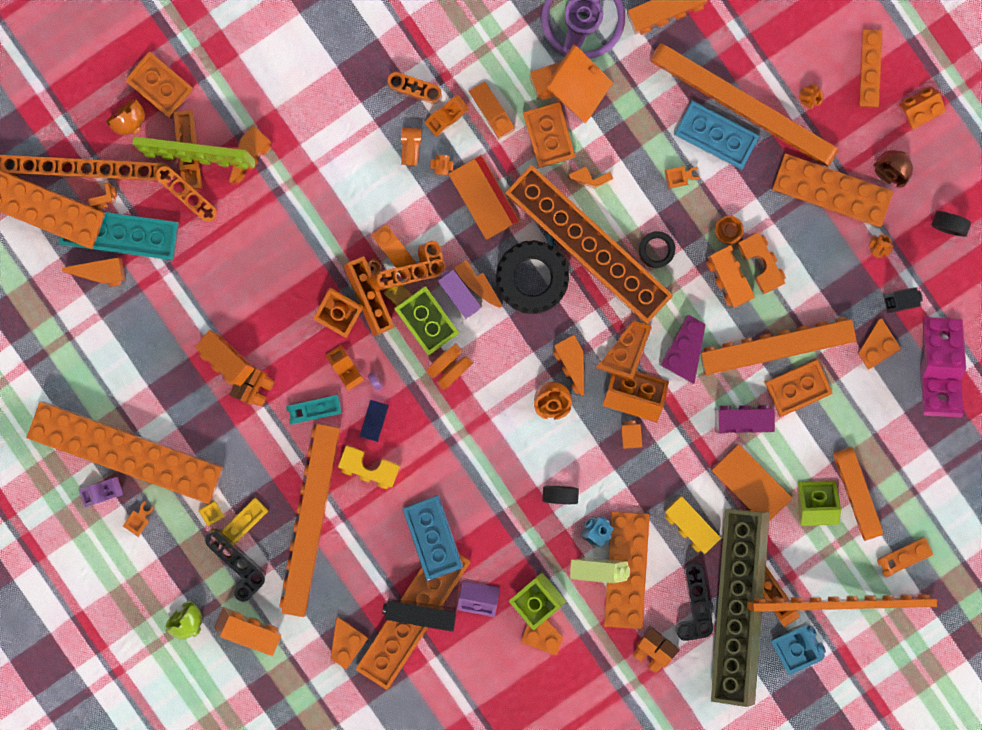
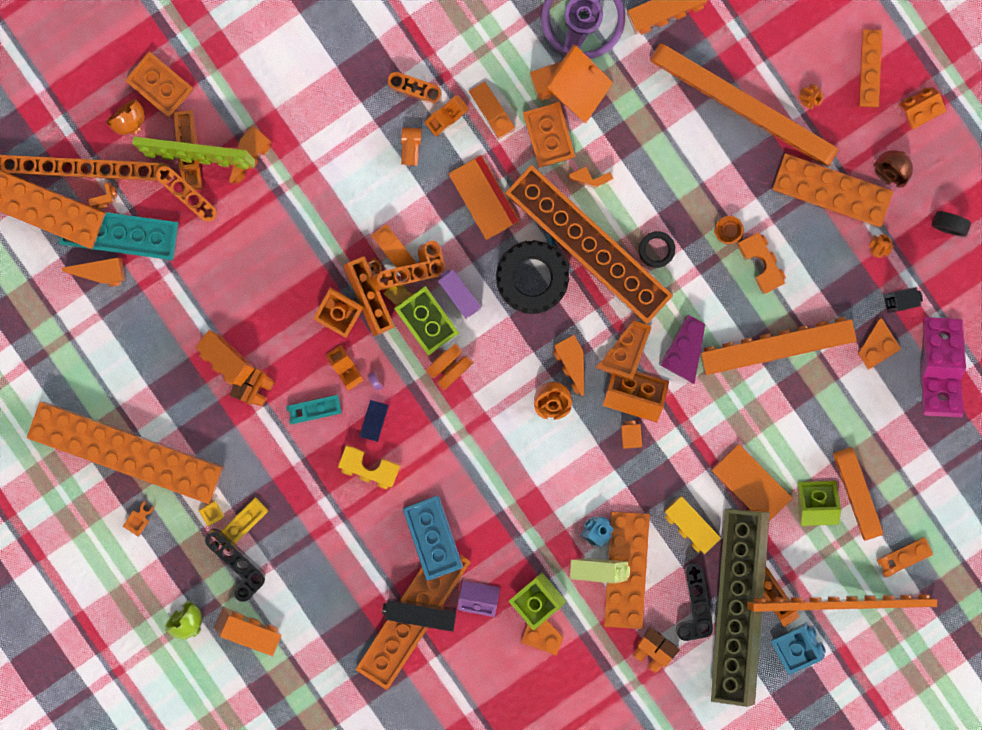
medium lavender slope [78,477,123,508] -> none
orange brick [279,423,341,617] -> none
orange wing [331,616,368,670] -> none
orange gear [430,155,454,175] -> none
orange slope [454,260,502,308] -> none
black tyre [542,486,579,504] -> none
orange plate [664,166,700,189] -> none
dark azure tile [674,101,760,170] -> none
orange wedge [705,245,755,309] -> none
magenta wedge [715,405,775,434] -> none
orange tile [764,359,833,417] -> none

